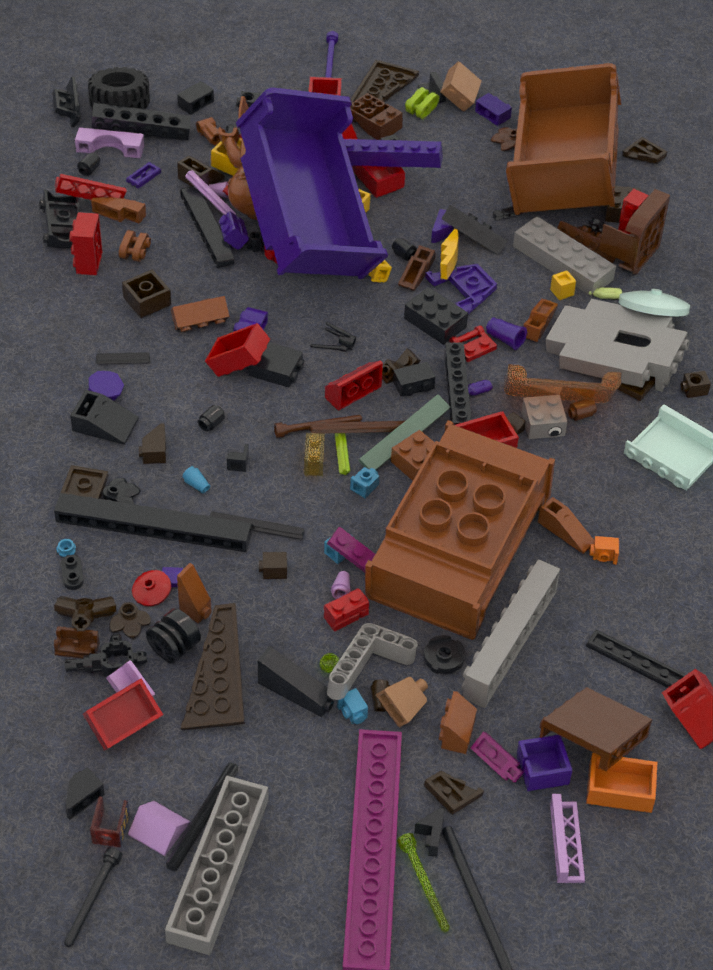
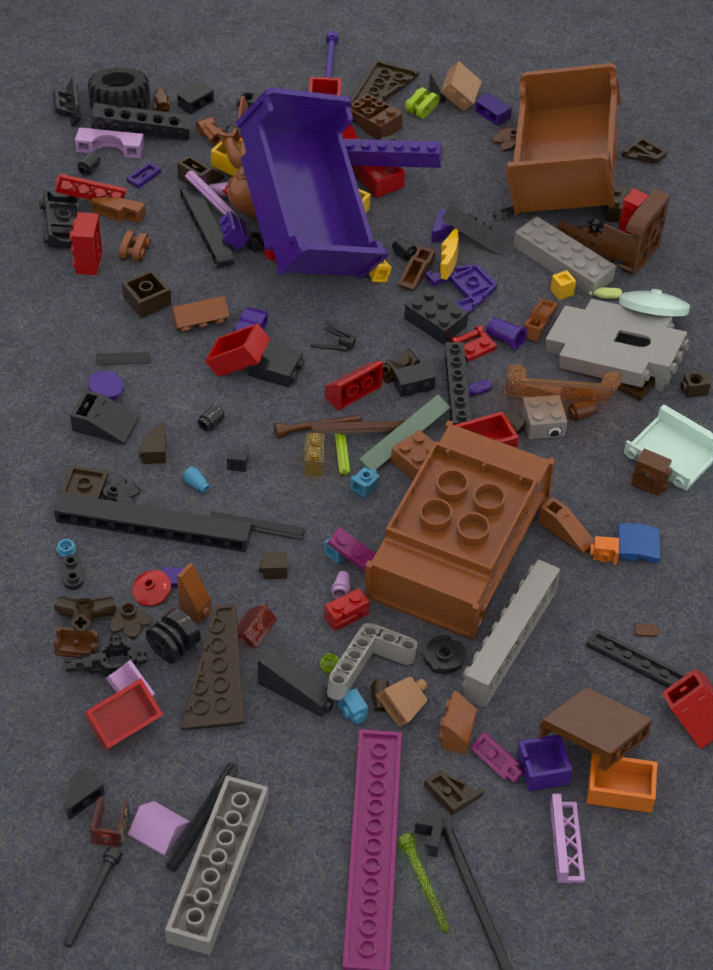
none -> reddish brown arm [154,87,170,113]
none -> clear red panel [238,604,277,648]
none -> blue slope [617,523,660,563]
none -> reddish brown brick [631,448,673,496]
none -> reddish brown piece [635,623,659,637]

